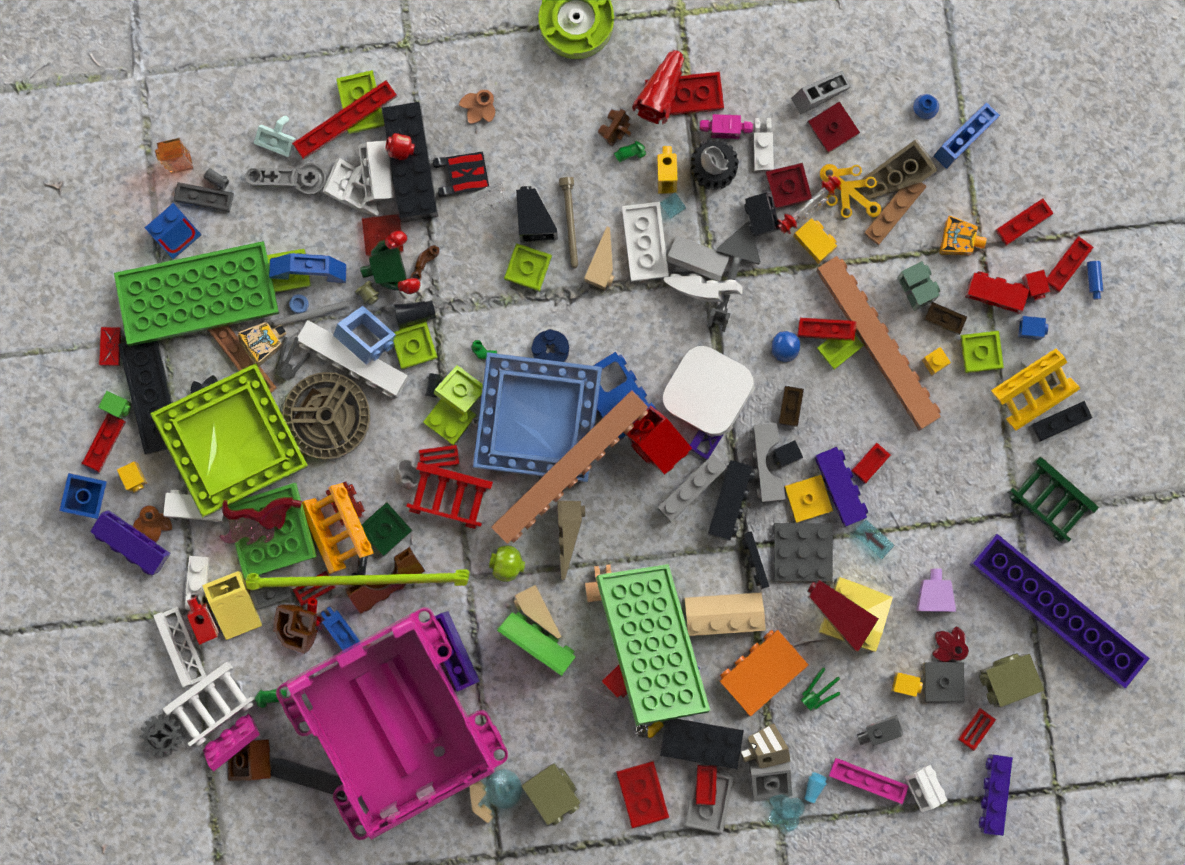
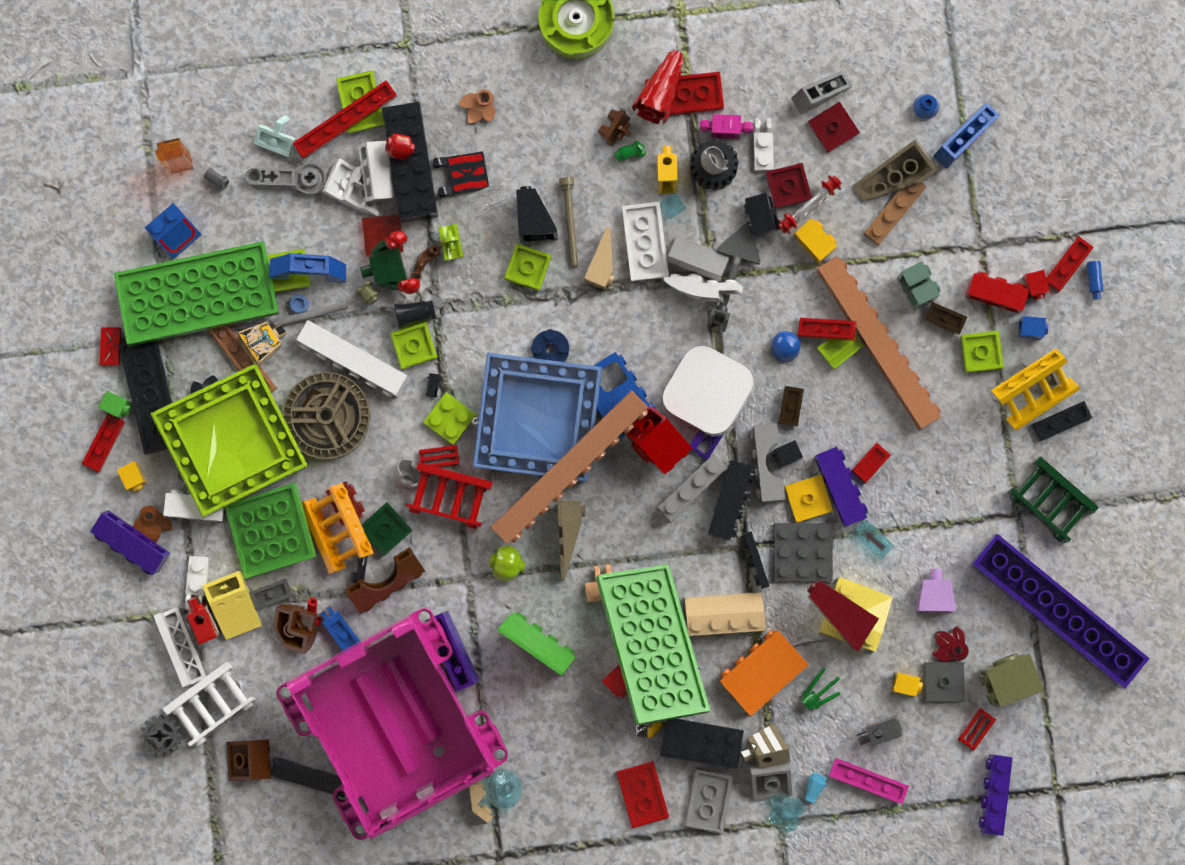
blue slope [60,473,107,519] -> none
dark grey tile [174,182,234,212] -> none
dark pink plate [203,713,260,772] -> none
piece [219,497,302,545] -> none
lime hinge [245,569,470,590] -> none
green arm [255,688,287,708] -> none
dark grey plant [275,337,310,380] -> none
red tile [292,571,336,606] -> none
medium blue window [333,306,396,365] -> none
lime plate [434,365,483,416] -> none
green arm [471,340,497,360] -> none
tan slope [514,585,562,639] -> none
olive brick [522,762,581,826] -> none
red tile [696,765,717,805] -> none
yellow plant [820,164,881,218] -> none
white brick [905,765,947,812] -> none
yellow brick [922,347,951,376] -> none
light orange torso [939,216,987,256] -> none
red tile [995,198,1054,246] -> none
none -> lime hips [438,223,464,261]

